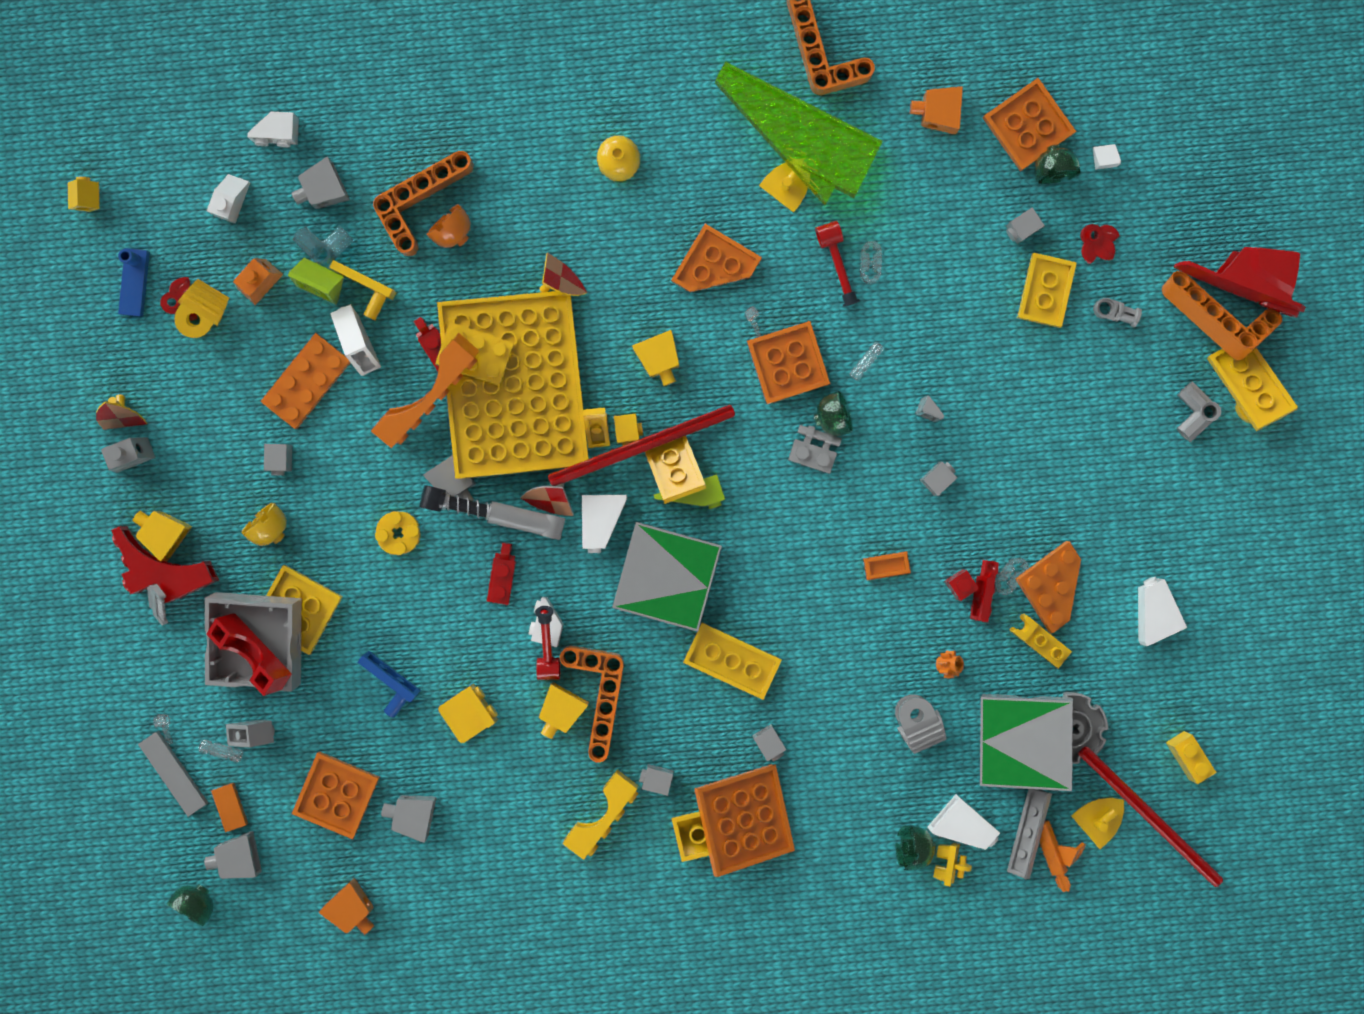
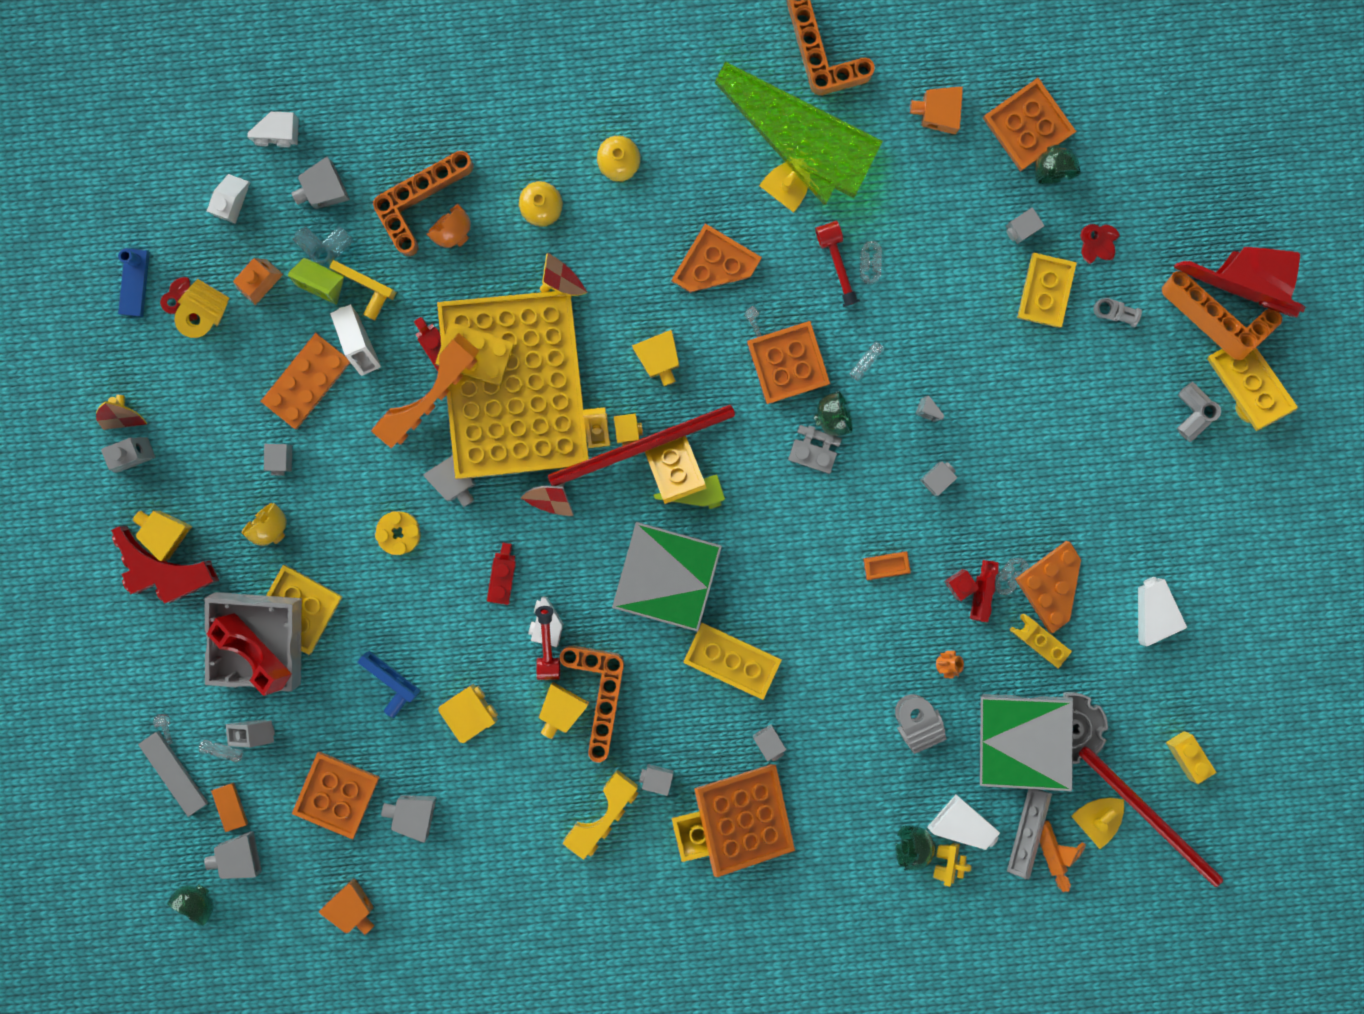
yellow brick [68,177,99,212] -> none
light grey piece [147,584,168,626] -> none
piece [419,485,566,540] -> none
white slope [582,495,627,553] -> none
white slope [1093,144,1121,170] -> none
none -> yellow cylinder [519,181,563,227]

